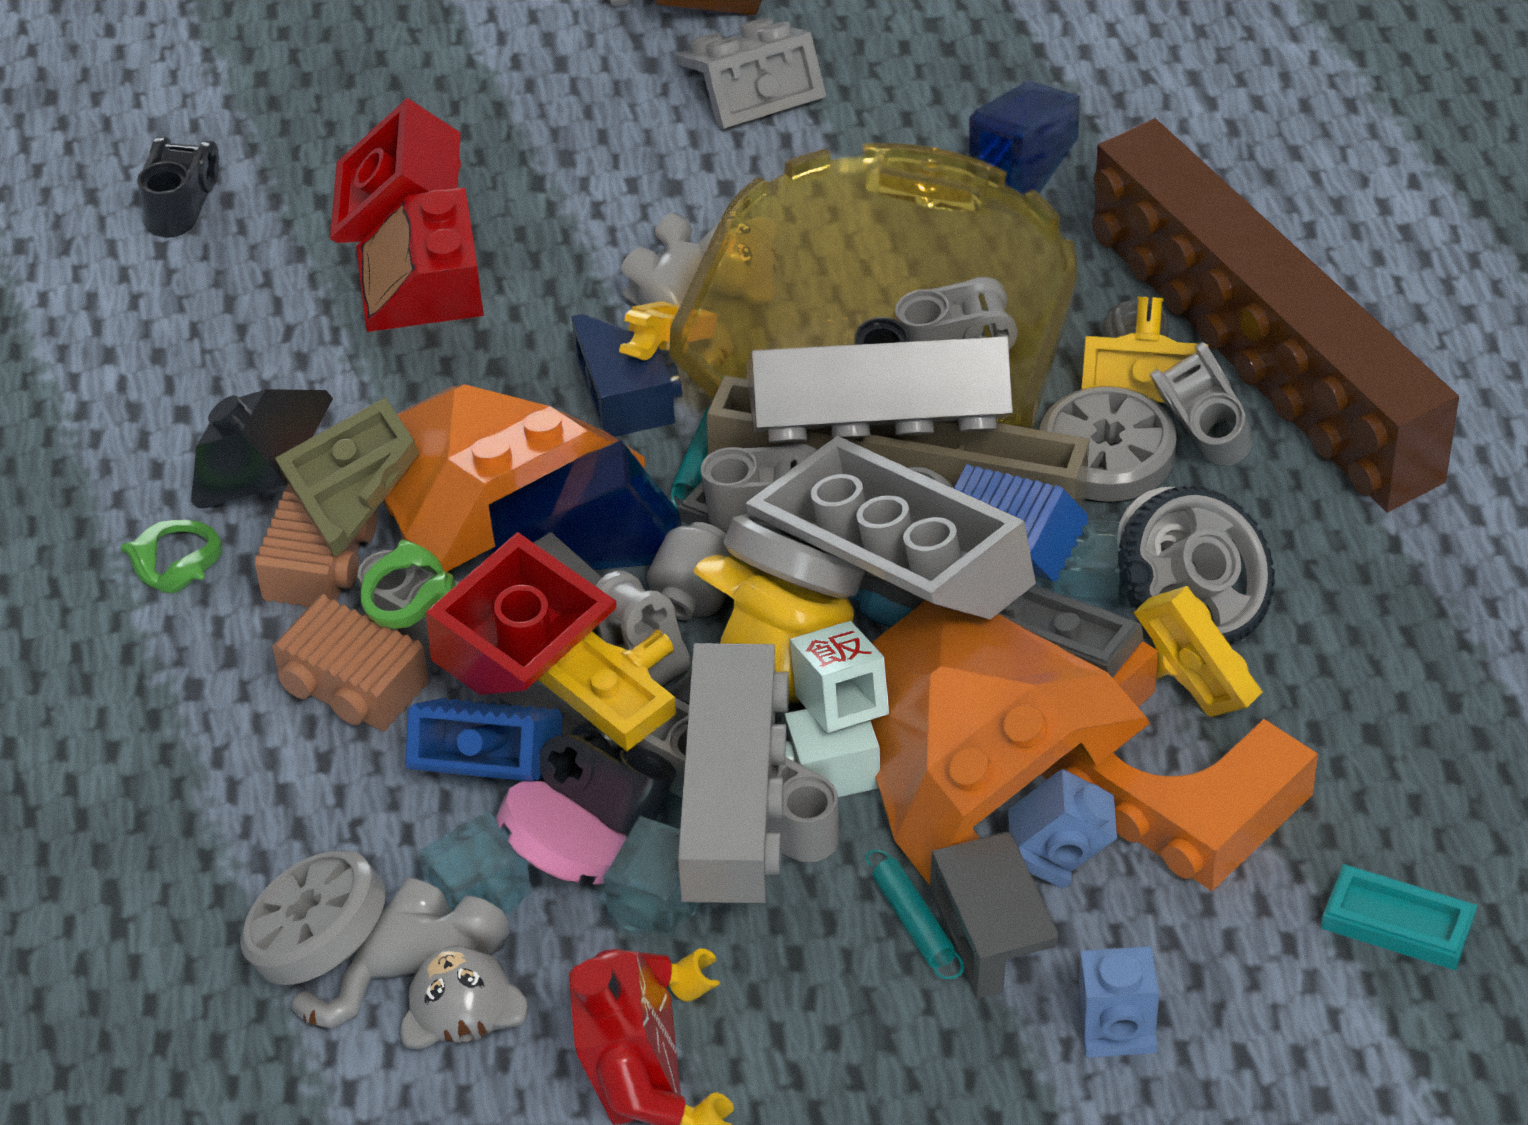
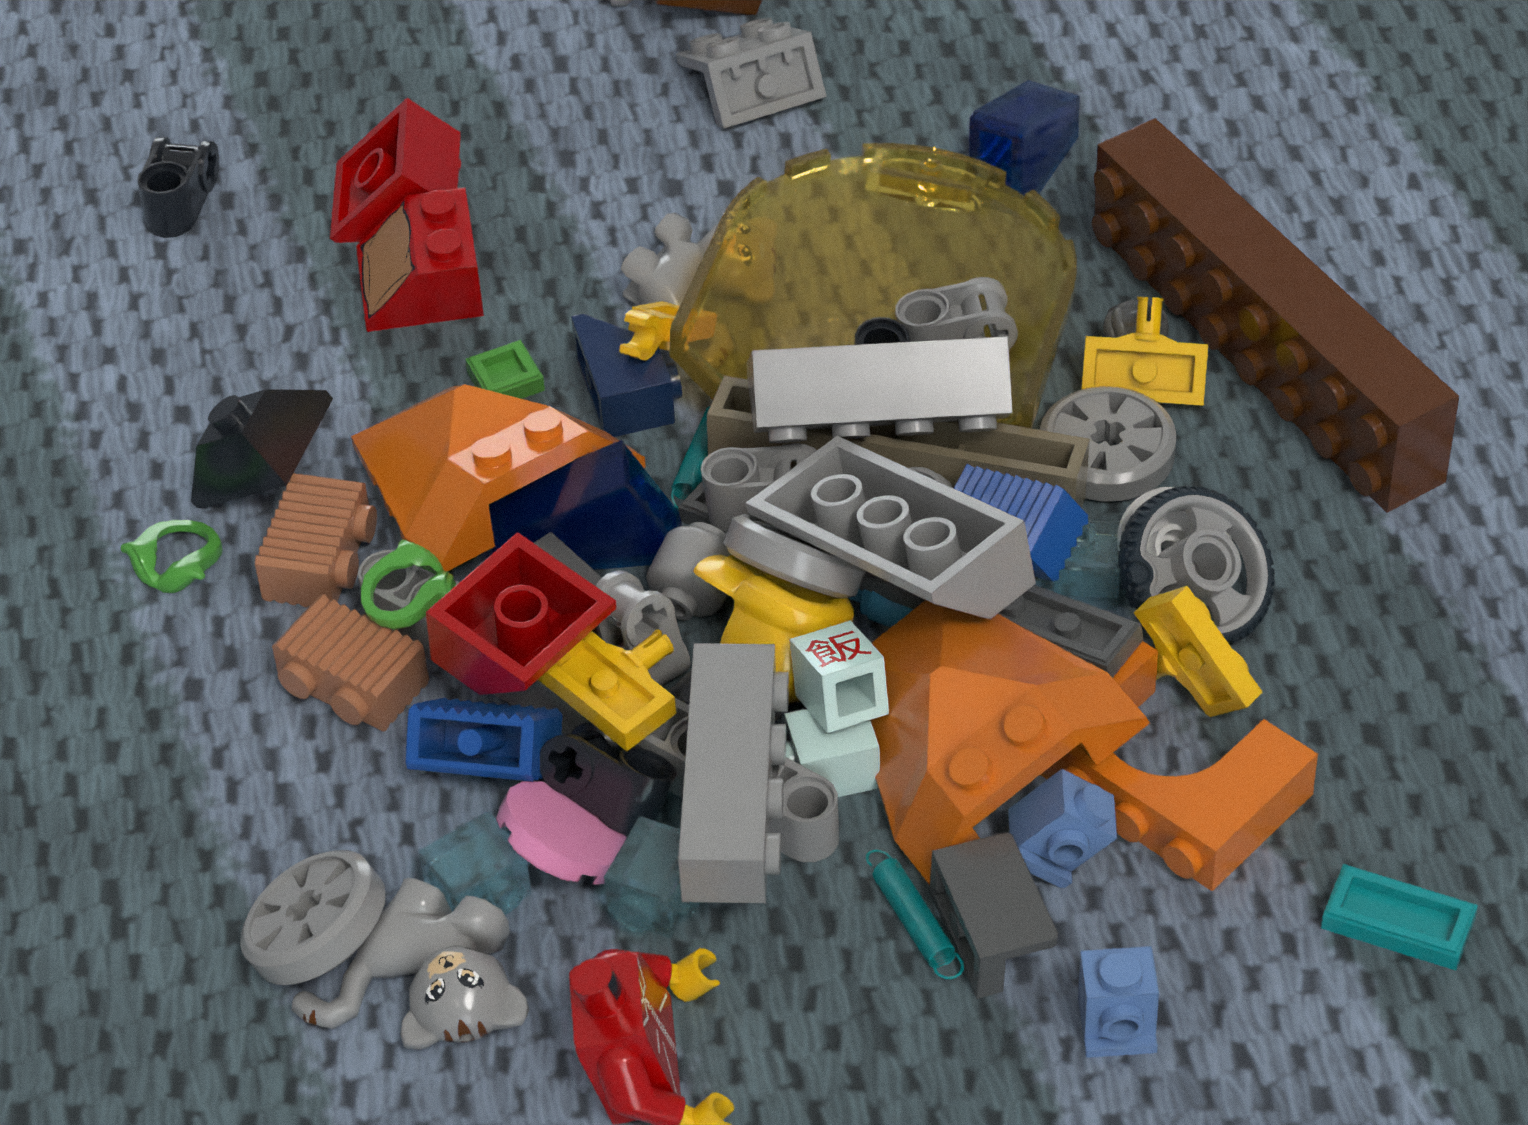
olive wing [275,397,419,557] -> none
light grey piece [1149,341,1253,466] -> none
none -> bright green tile [465,340,545,399]

